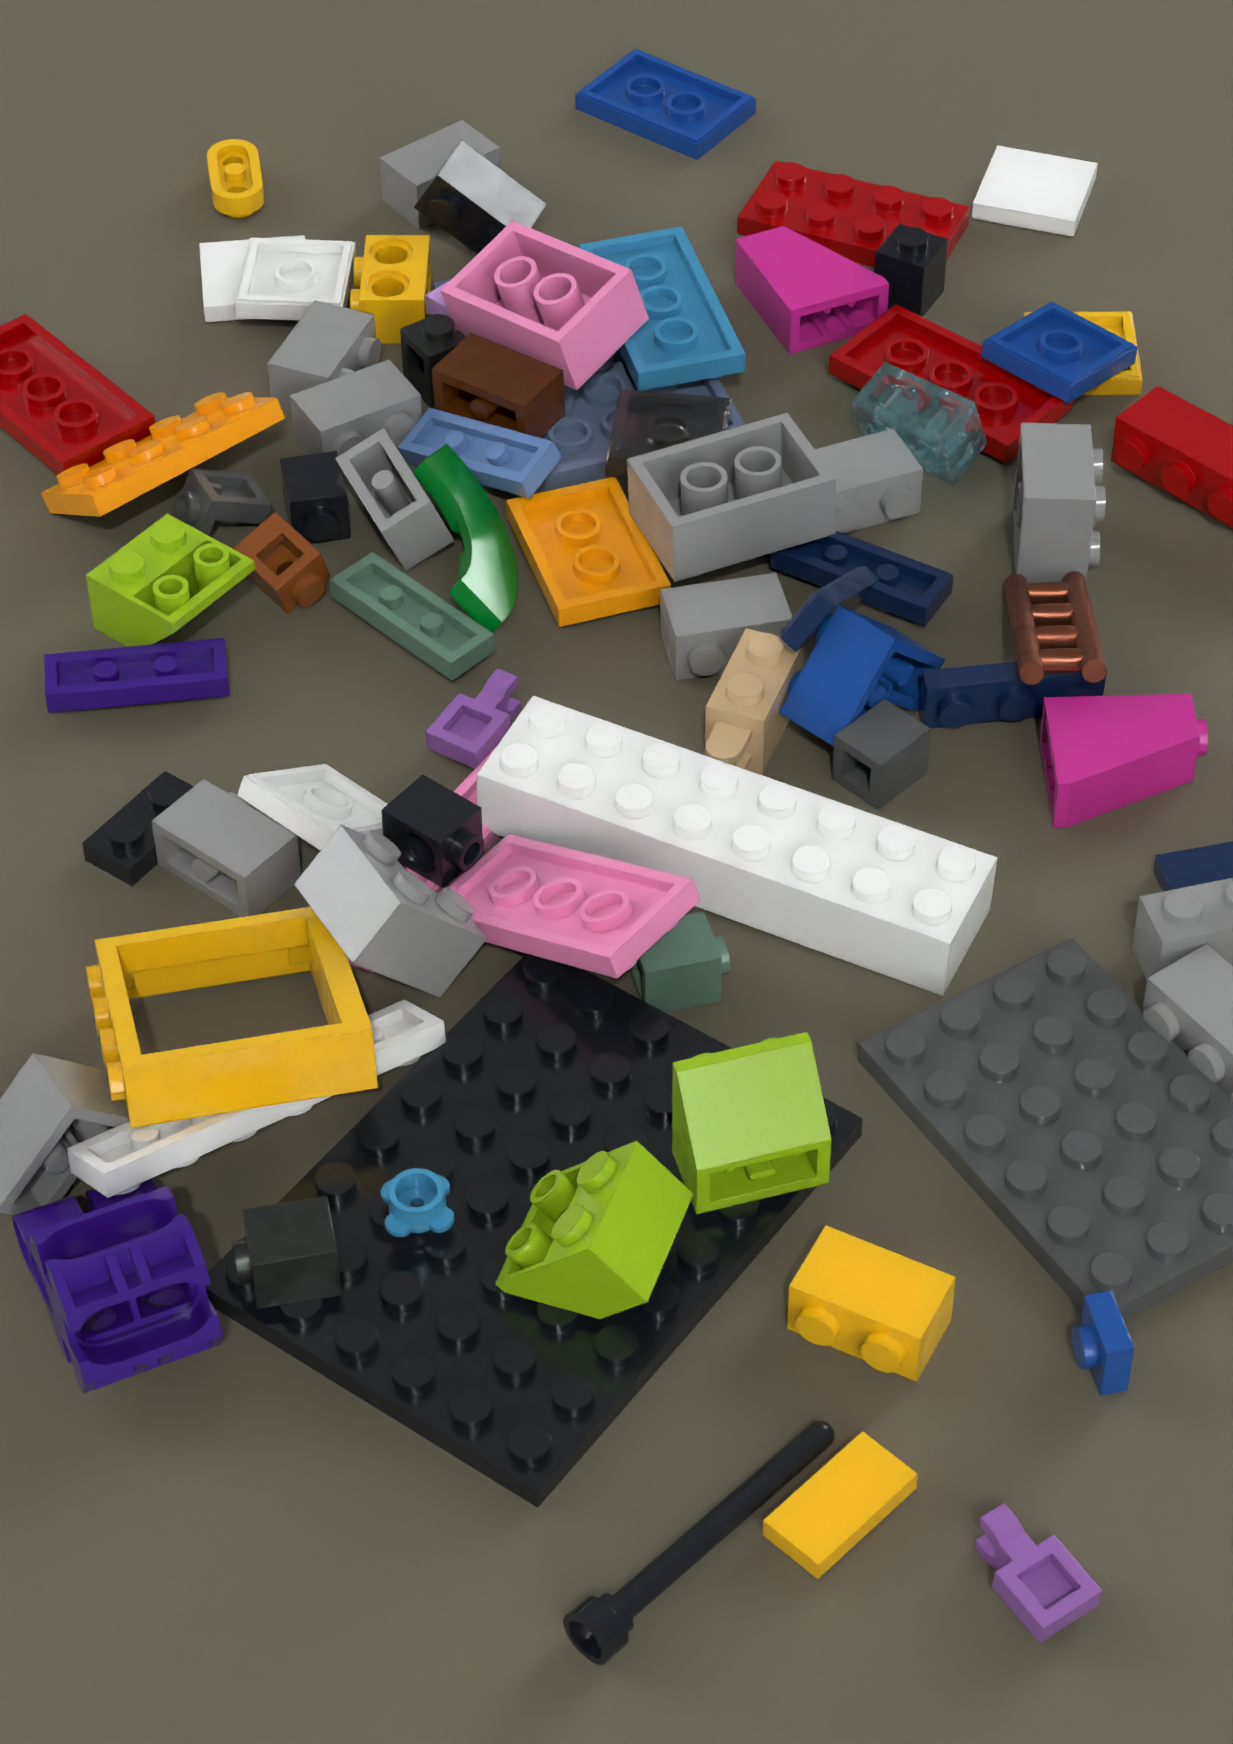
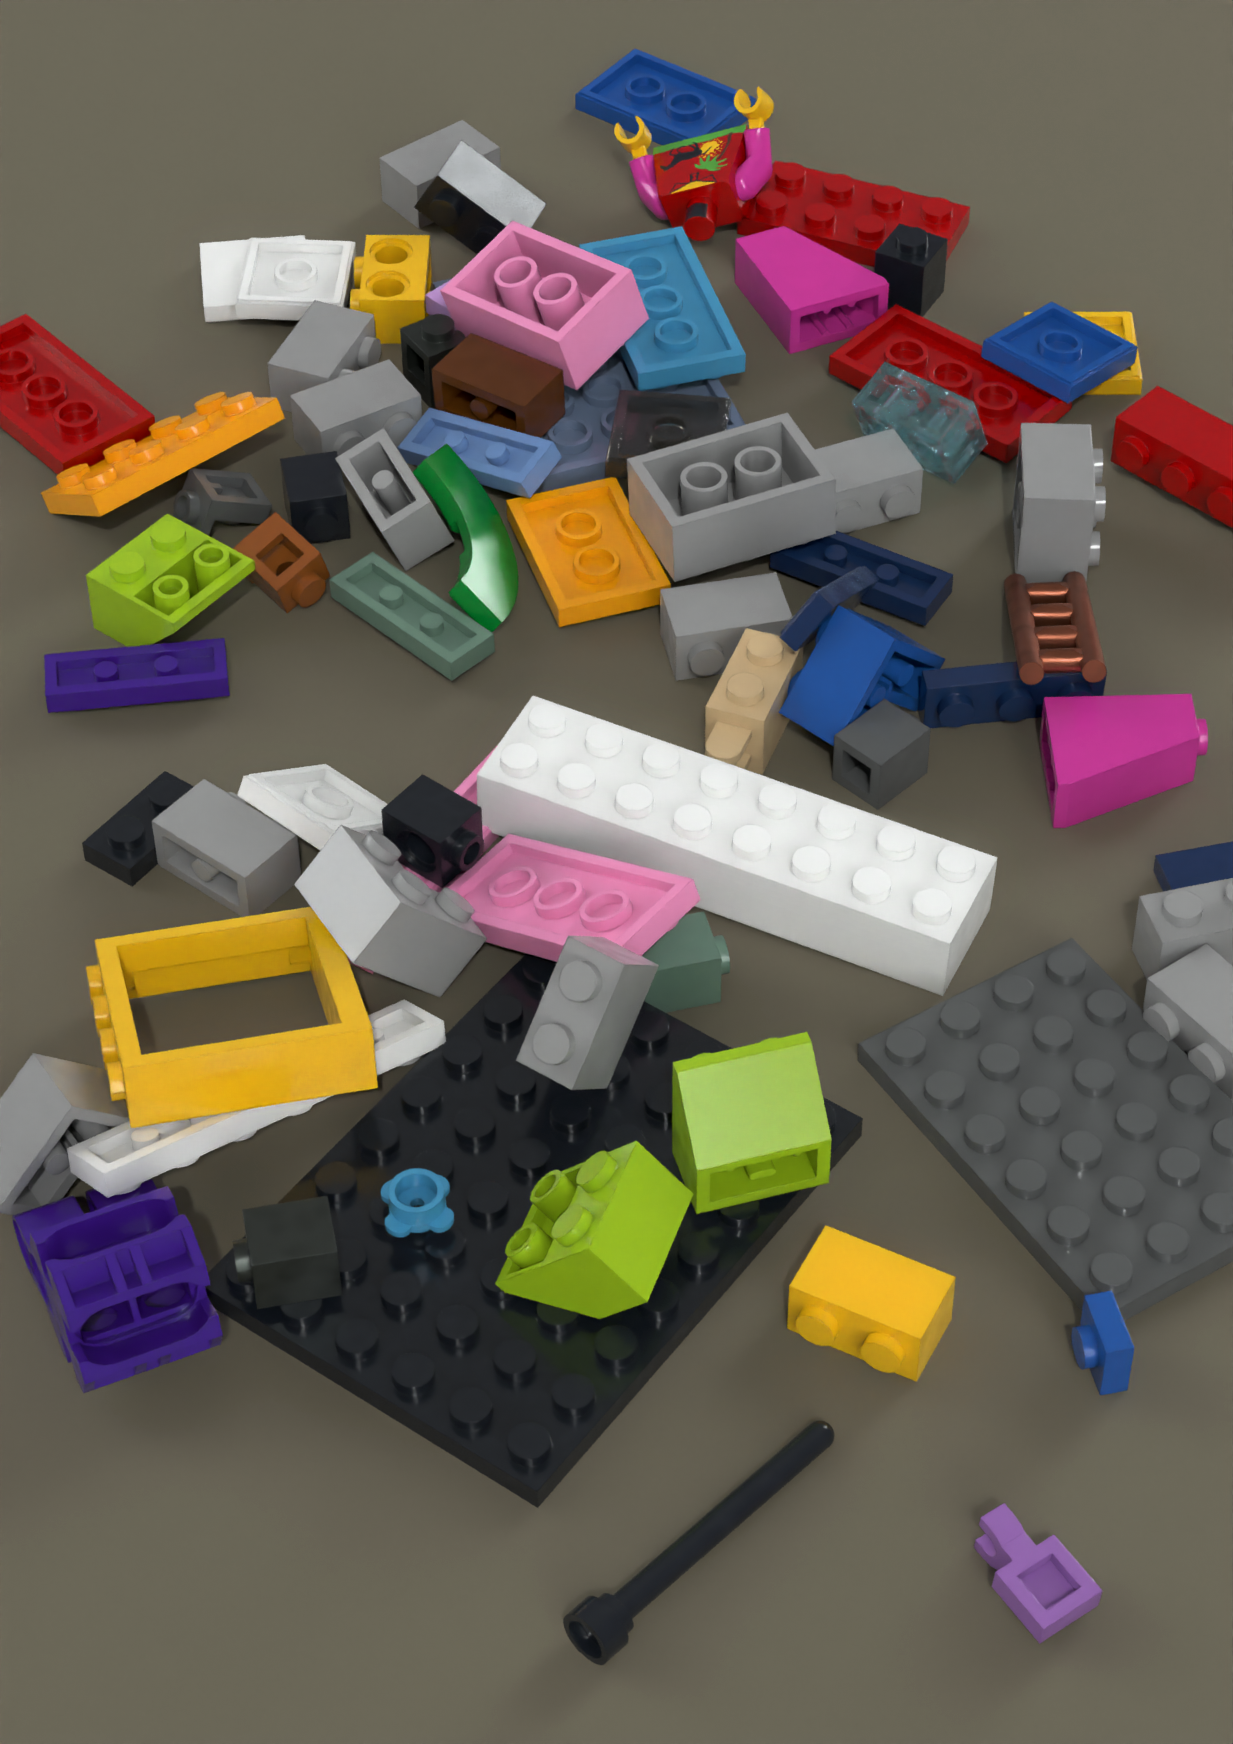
yellow plate [207,139,265,219] -> none
medium lavender plate [425,668,522,769] -> none
yellow tile [762,1431,918,1580] -> none
white tile [972,145,1098,237] -> none
none -> light grey brick [516,936,659,1090]
none -> torso [614,86,774,241]

